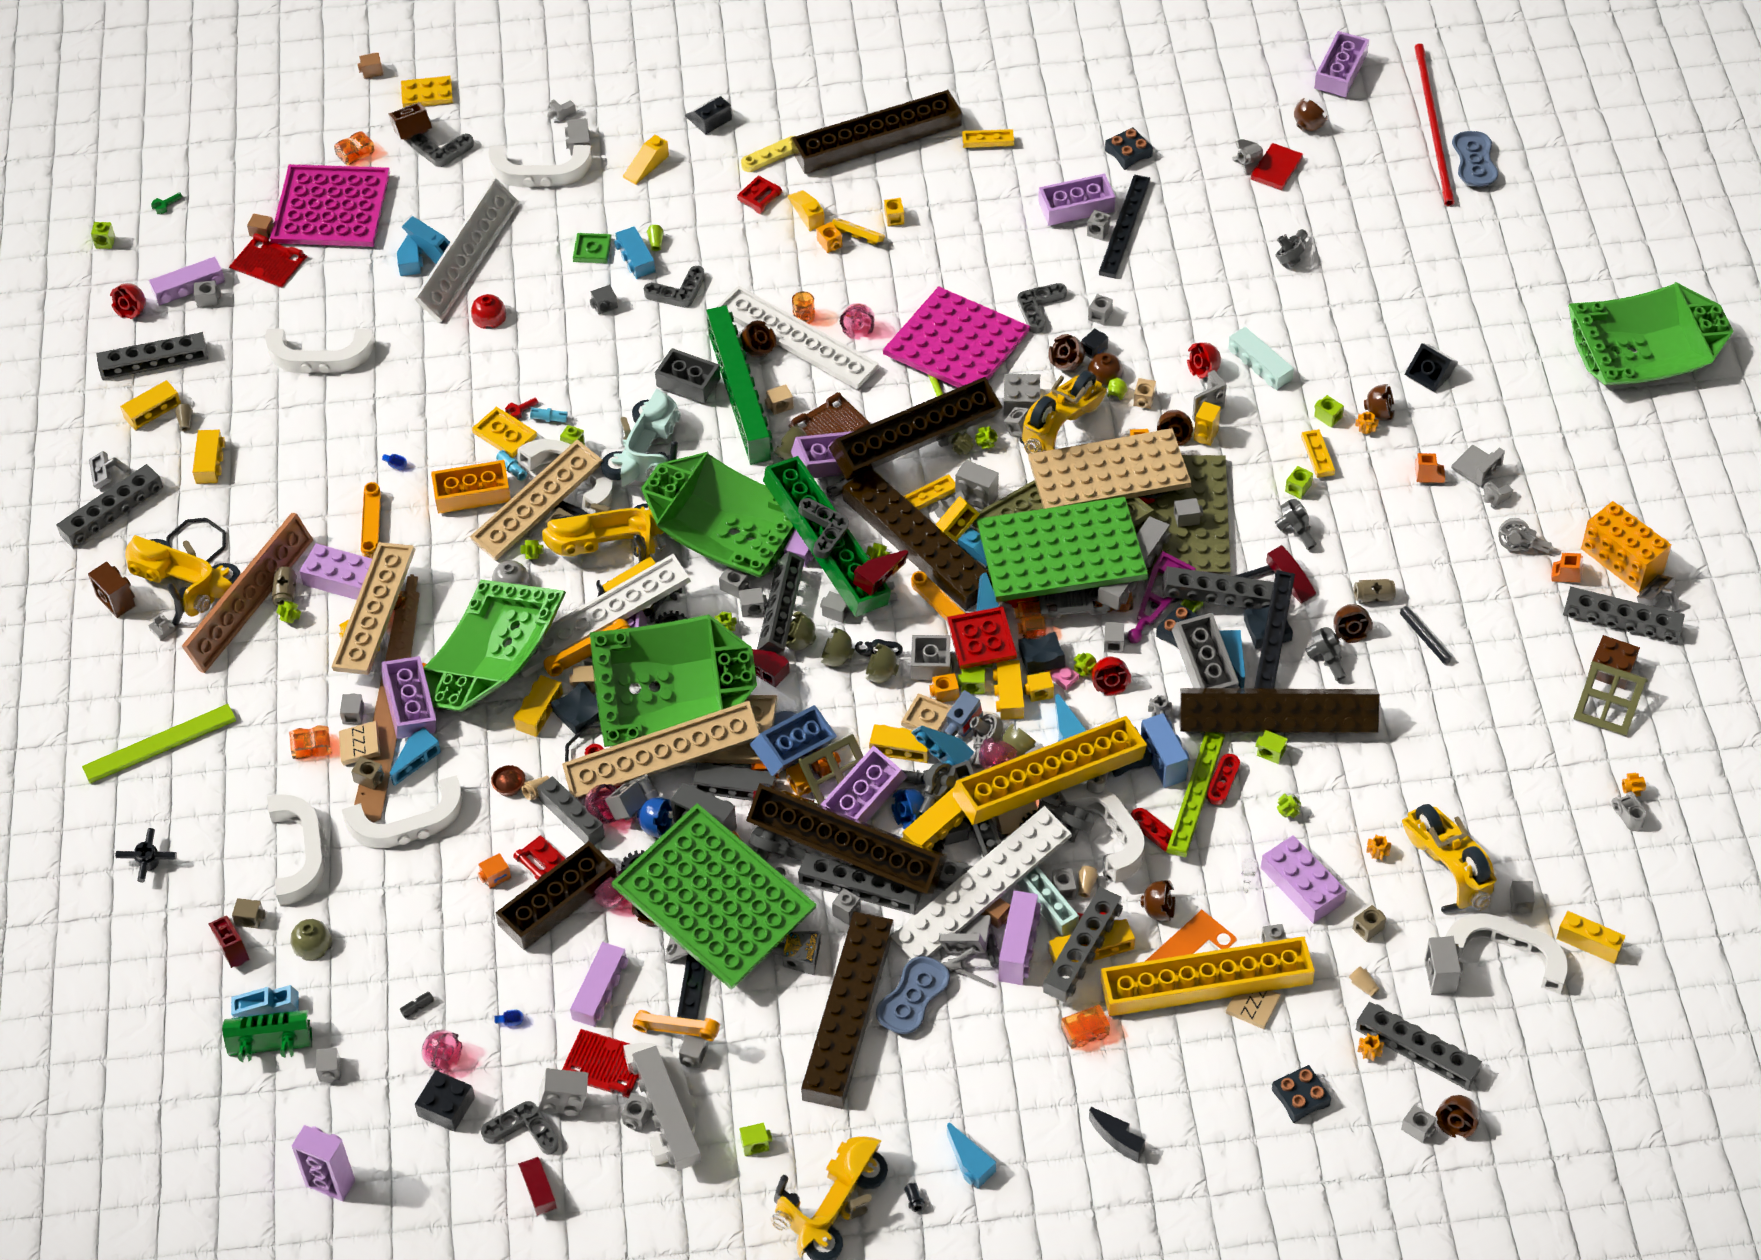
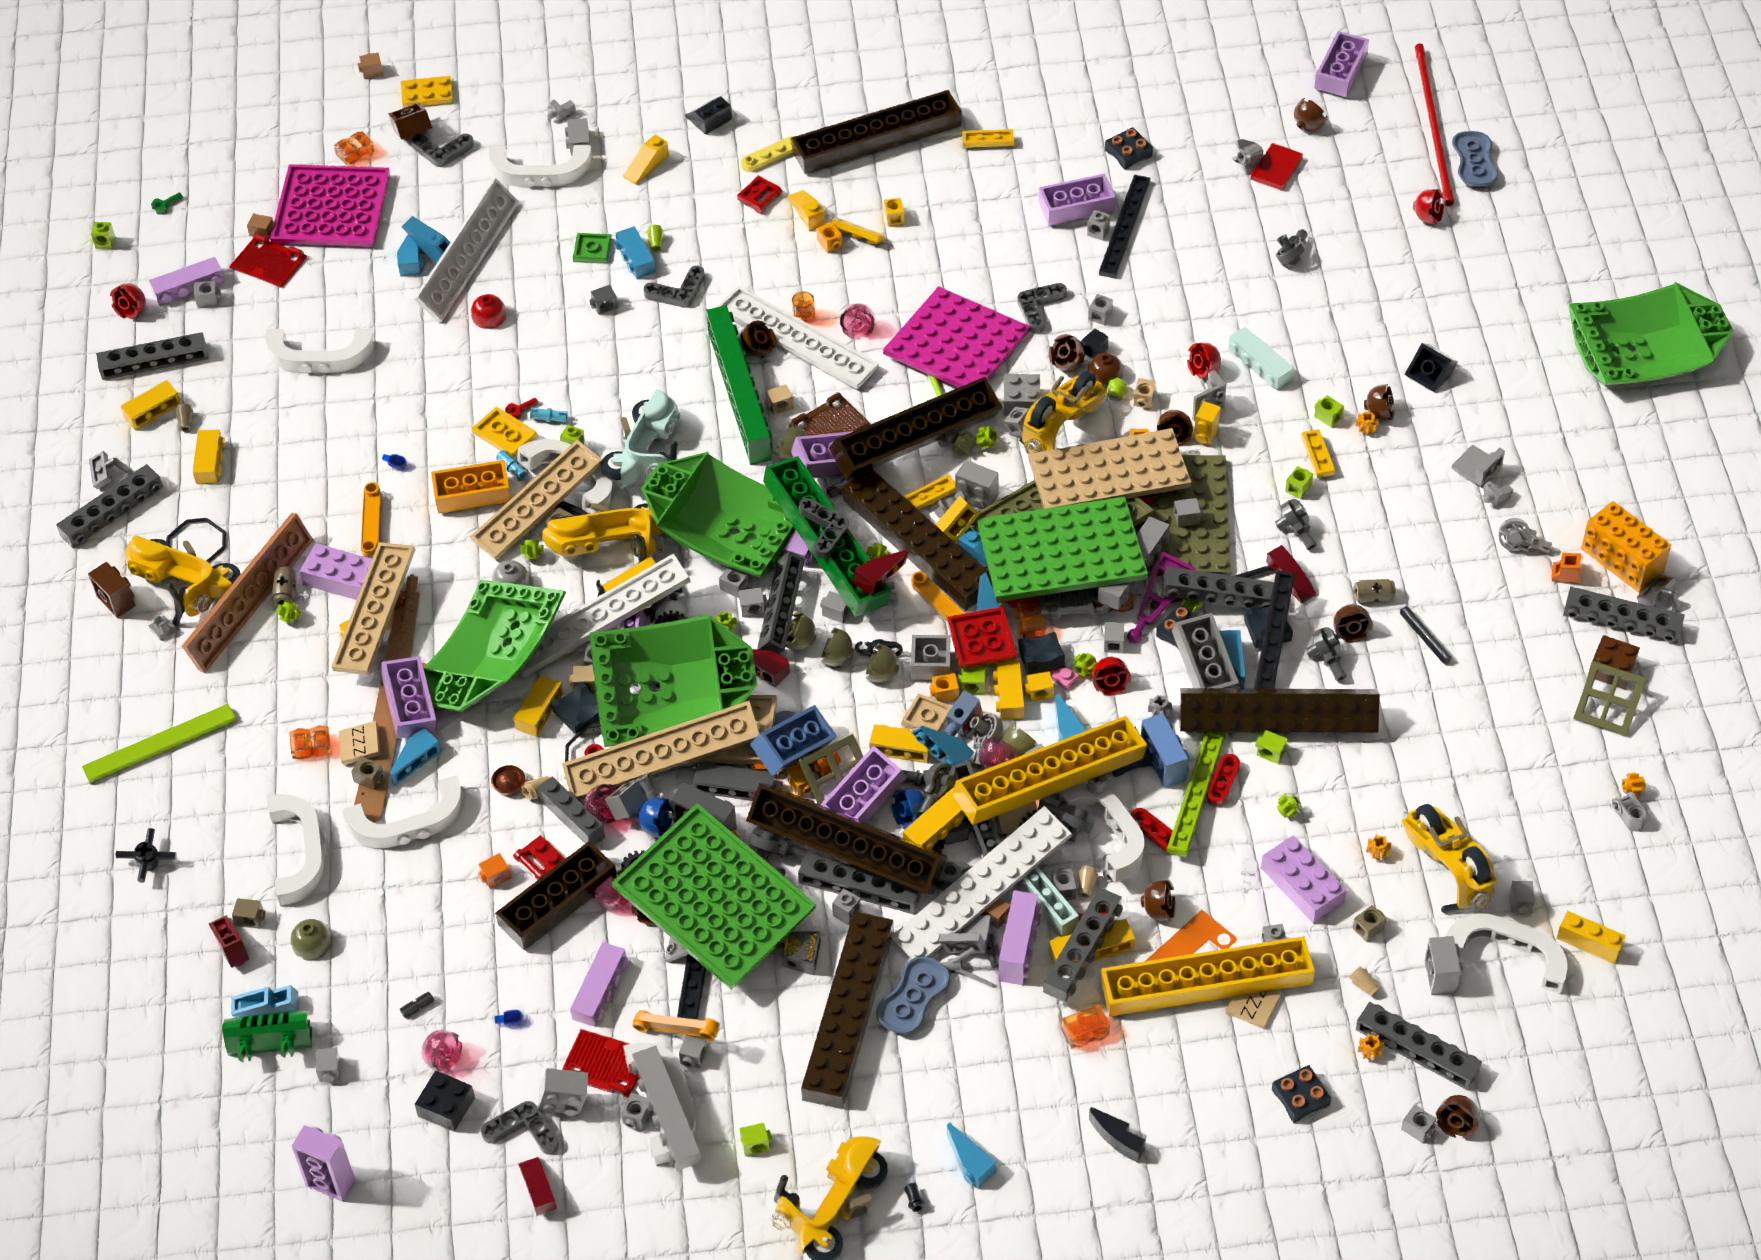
light grey brick [340,693,364,724] -> none
light orange piece [543,619,631,677] -> none
dark grey brick [655,348,721,403] -> none
orange brick [1415,453,1445,483] -> none
none -> red cylinder [1413,189,1444,224]

